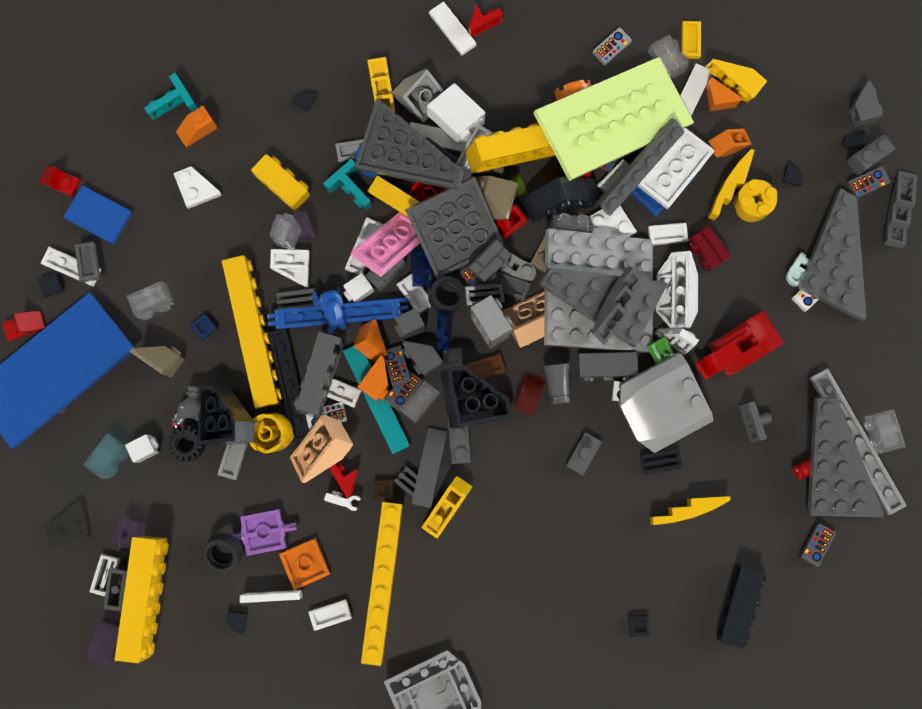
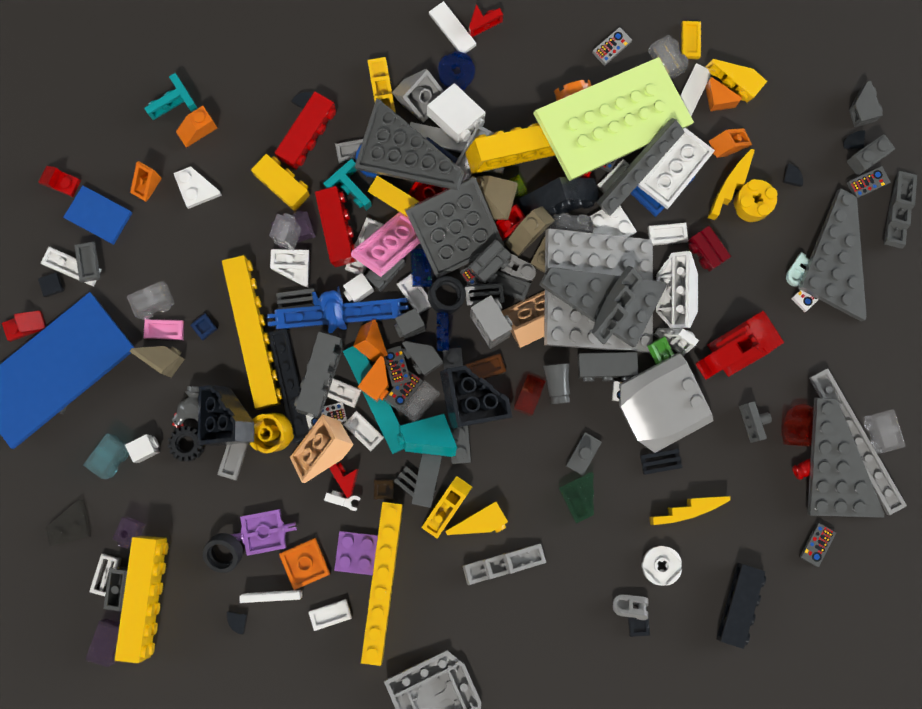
none -> orange slope [130,161,162,202]
none -> bright pink tile [143,319,184,340]
none -> red brick [275,92,336,170]
none -> red brick [315,186,357,268]
none -> medium lavender plate [334,531,378,575]
none -> white tile [343,411,384,451]
none -> teal slope [397,414,457,457]
none -> clear blue plate [438,51,475,90]
none -> yellow slope [445,501,508,535]
none -> light grey slope [462,544,546,585]
none -> dark tan slope [505,206,555,257]
none -> clear green wing [558,472,594,524]
none -> light grey plate [612,595,649,620]
none -> white plate [641,546,682,586]
none -> clear red slope [782,404,814,446]

